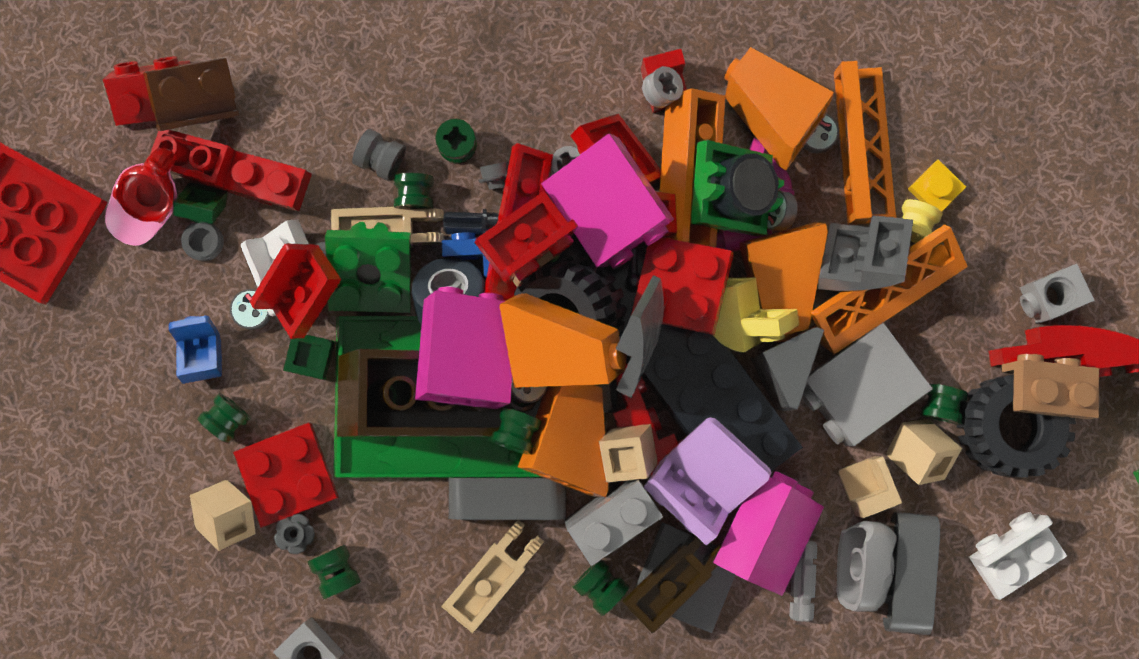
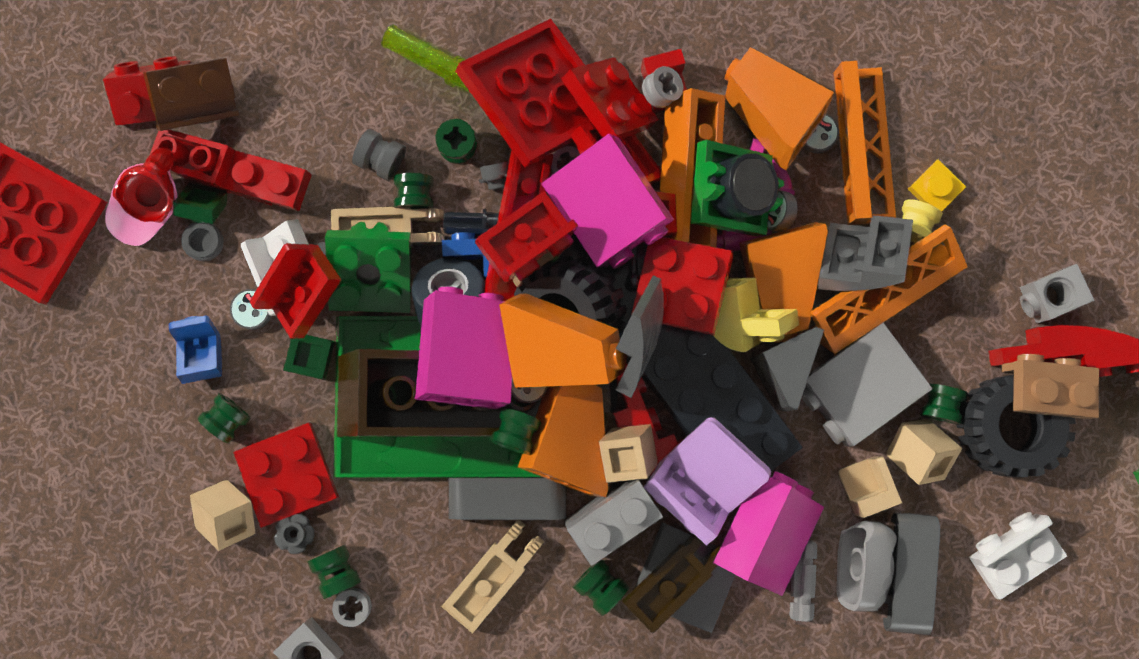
none -> light grey bush [332,588,372,627]
none -> clear neon green pin [381,24,470,92]
none -> red plate [455,18,591,168]
none -> red plate [561,57,659,140]

